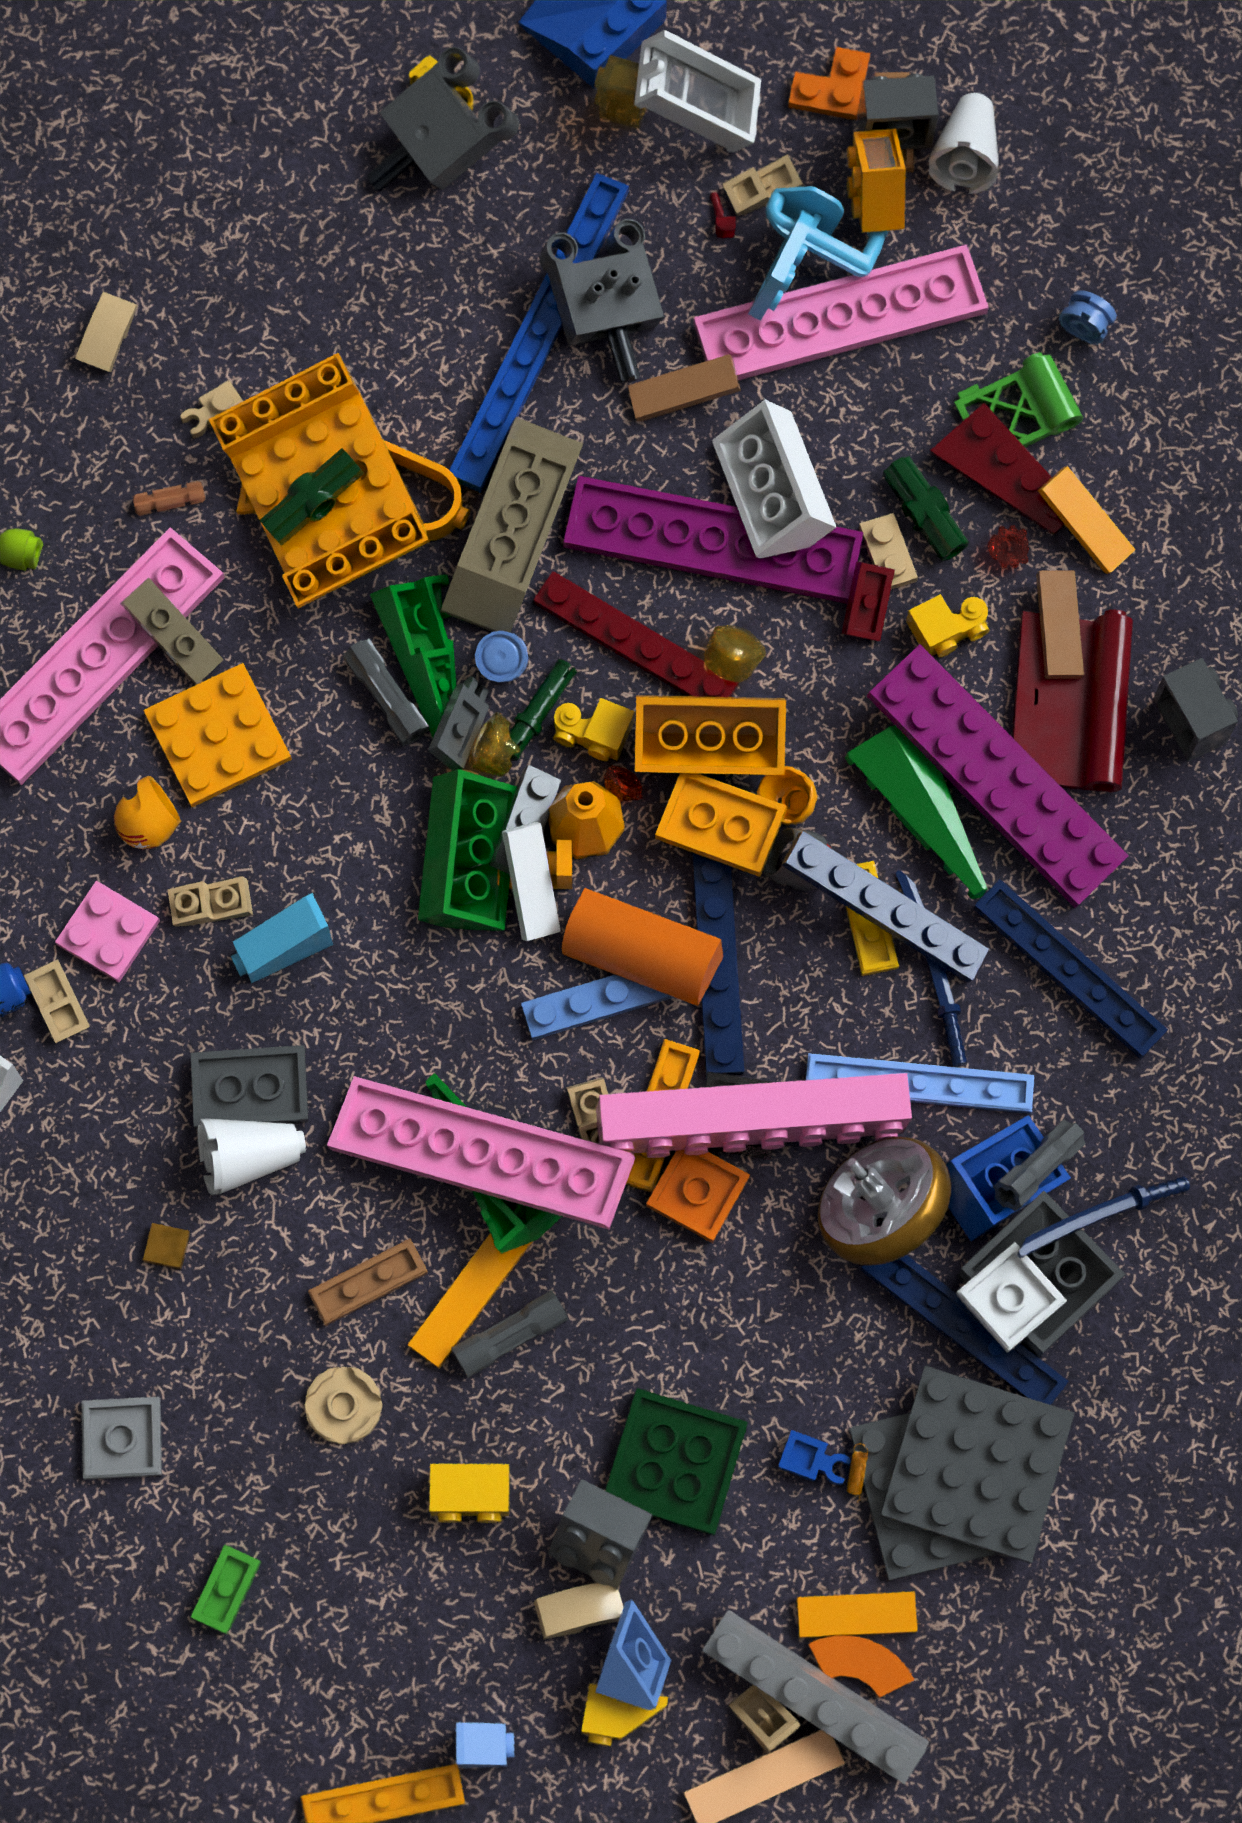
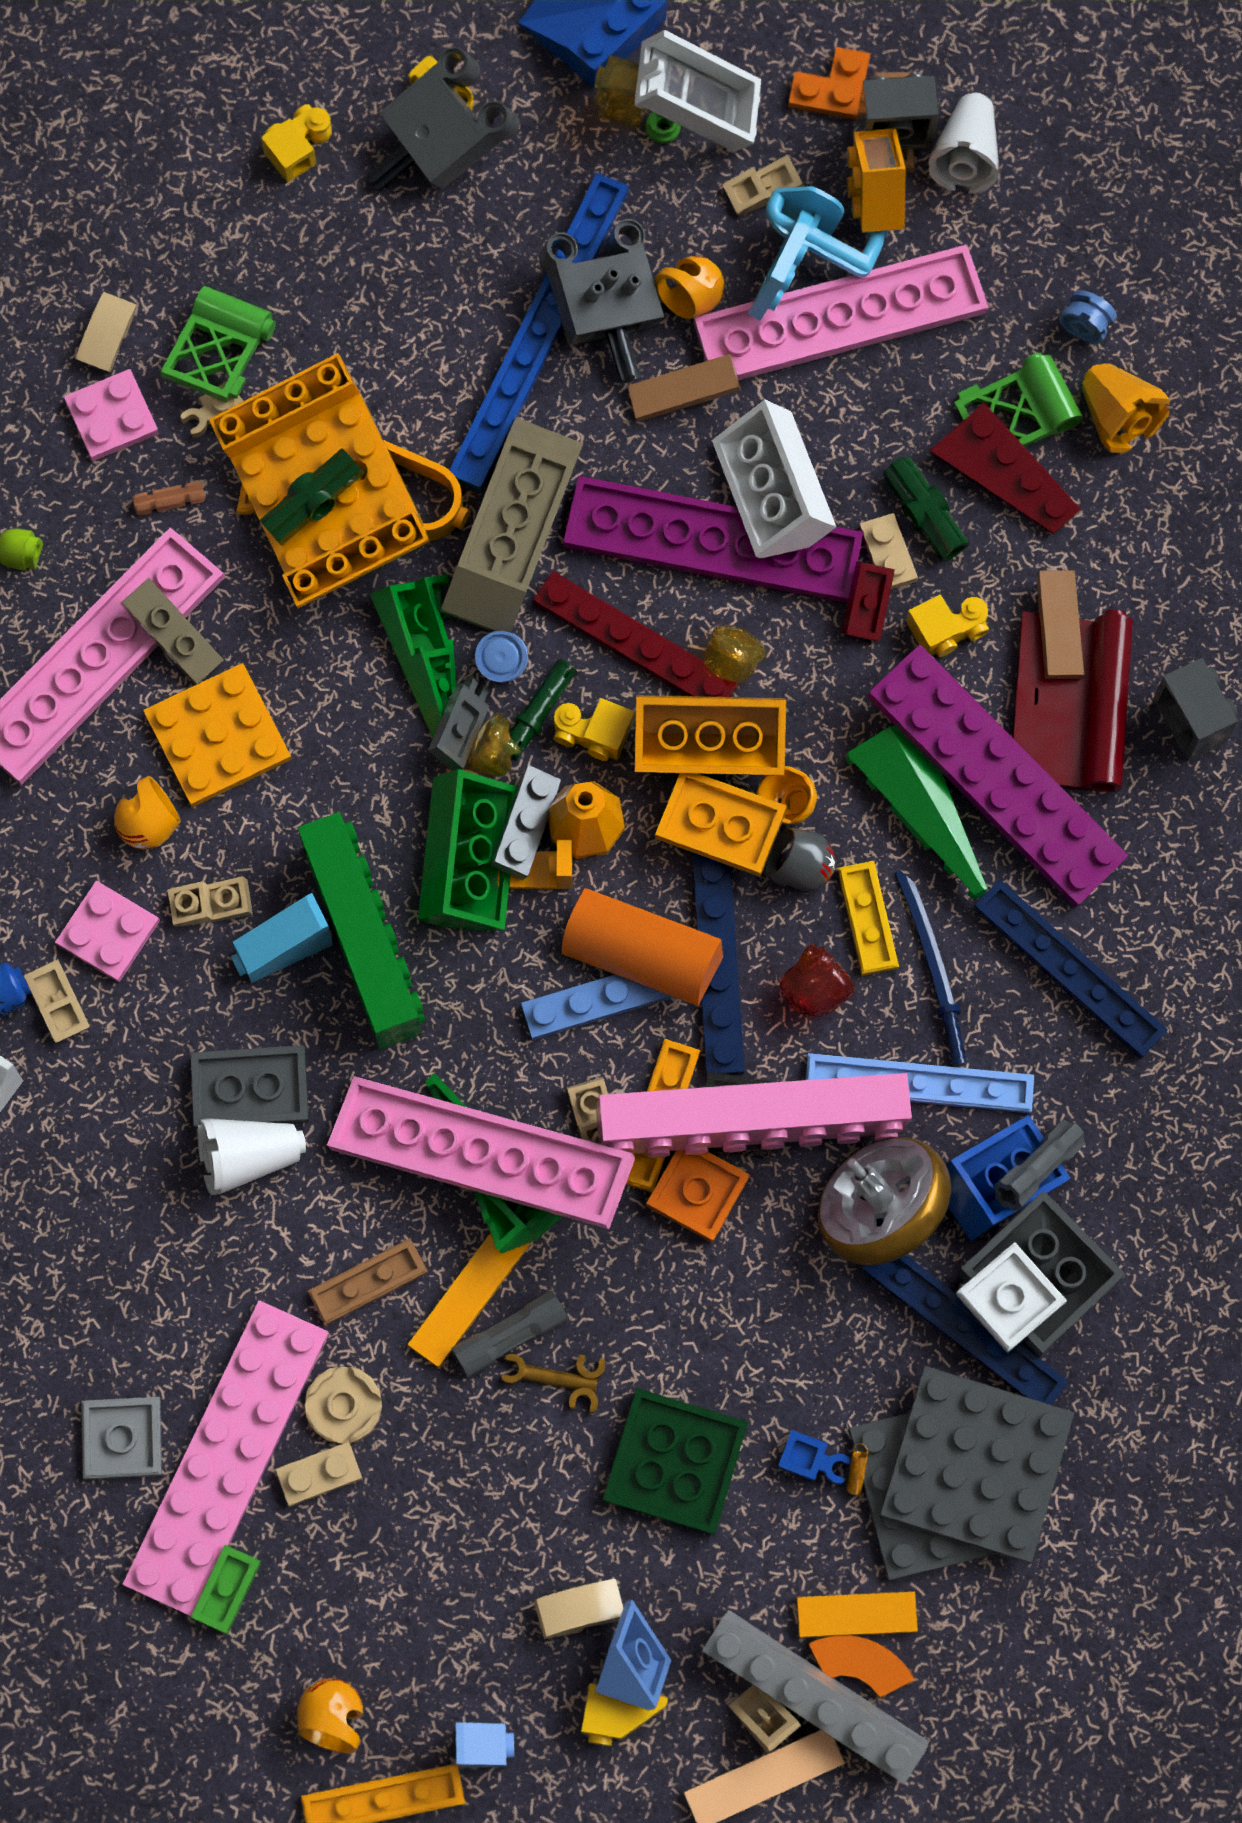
pearl gold tile [143,1223,190,1270] -> none
dark grey axle [343,639,430,746] -> none
yellow brick [430,1464,510,1523] -> none
white tile [502,822,561,941] -> none
dark grey brick [548,1479,652,1590] -> none
clear red animal [604,765,643,802] -> none
dark red hand [710,192,736,238] -> none
plate [781,831,989,982] -> none
clear red animal [987,525,1029,569] -> none
dark blue sword [1017,1176,1190,1259] -> none
light orange tile [1038,466,1135,574] -> none
none -> bright pink plate [64,369,159,462]
none -> bright pink plate [123,1300,329,1616]
none -> bright green piece [161,286,276,403]
none -> yellow brick [261,104,332,183]
none -> tan plate [276,1442,363,1507]
none -> green brick [297,812,426,1050]
none -> light orange helmet [297,1678,363,1754]
none -> pearl gold bar [501,1354,606,1414]
none -> bright green plate [646,112,681,143]
none -> light orange helmet [654,256,724,319]
none -> clear red hair [779,944,856,1018]
none -> light orange cone [1082,363,1170,453]

